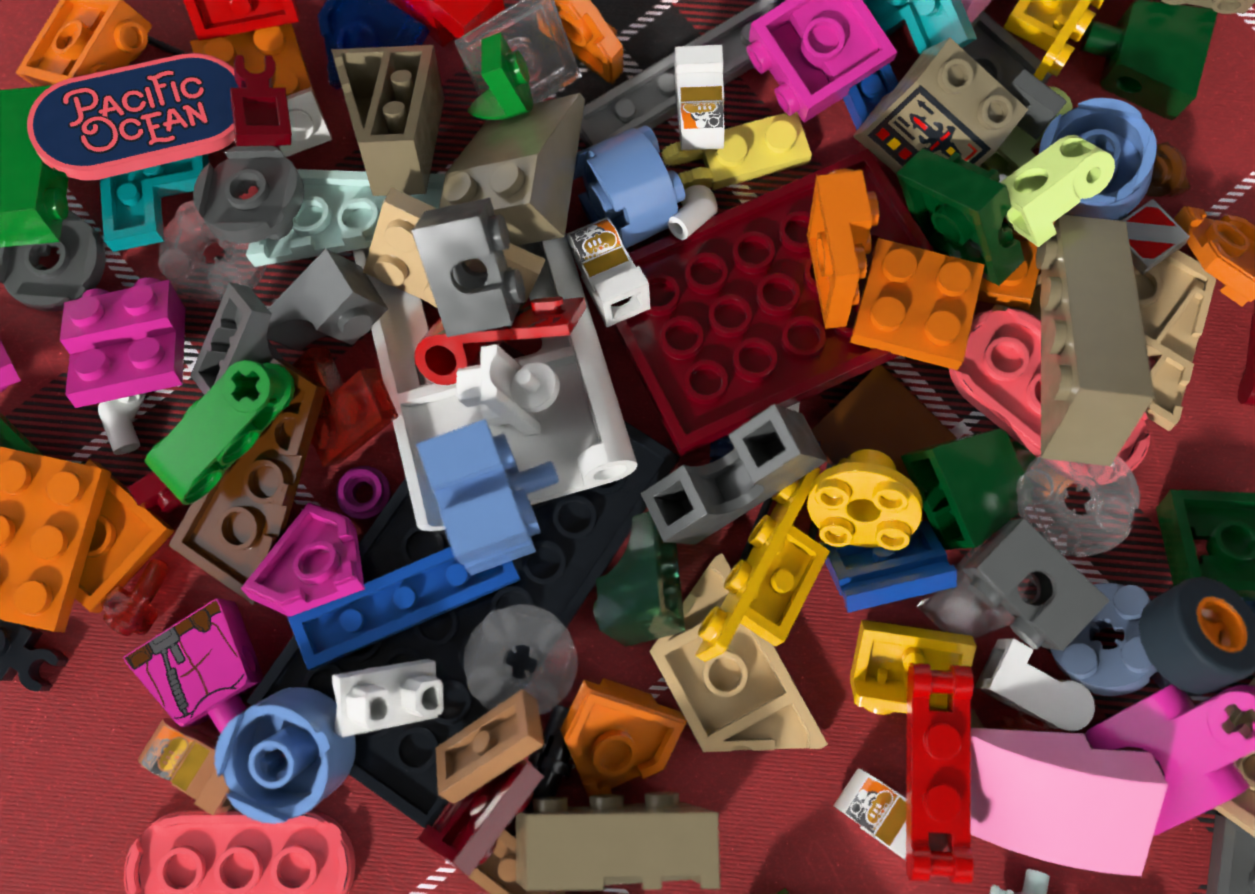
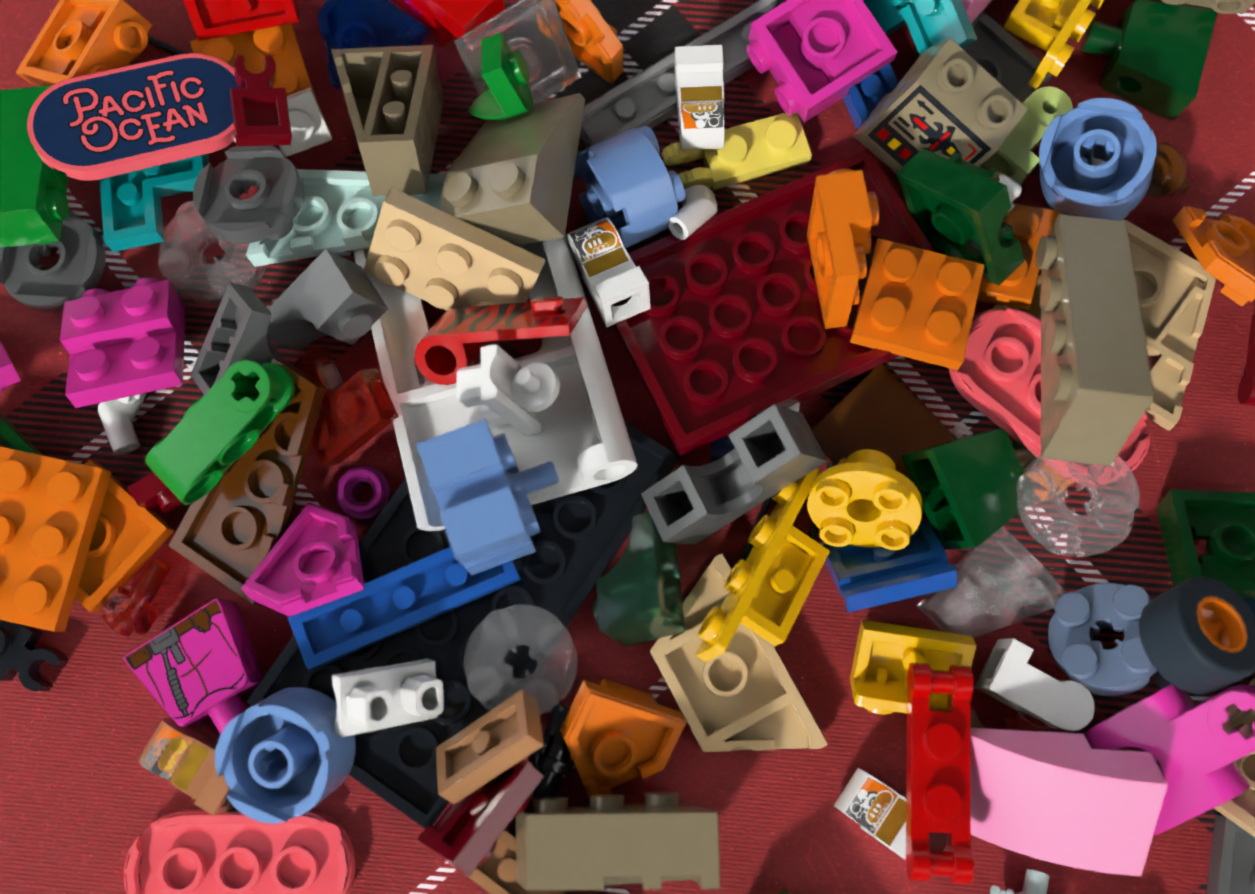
brick [411,197,525,337] -> none
dark grey brick [961,519,1110,651] -> none
yellowish green leg [1000,135,1115,247] -> none
dark grey tile [1007,69,1067,140] -> none
light grey tile [1122,199,1190,275] -> none

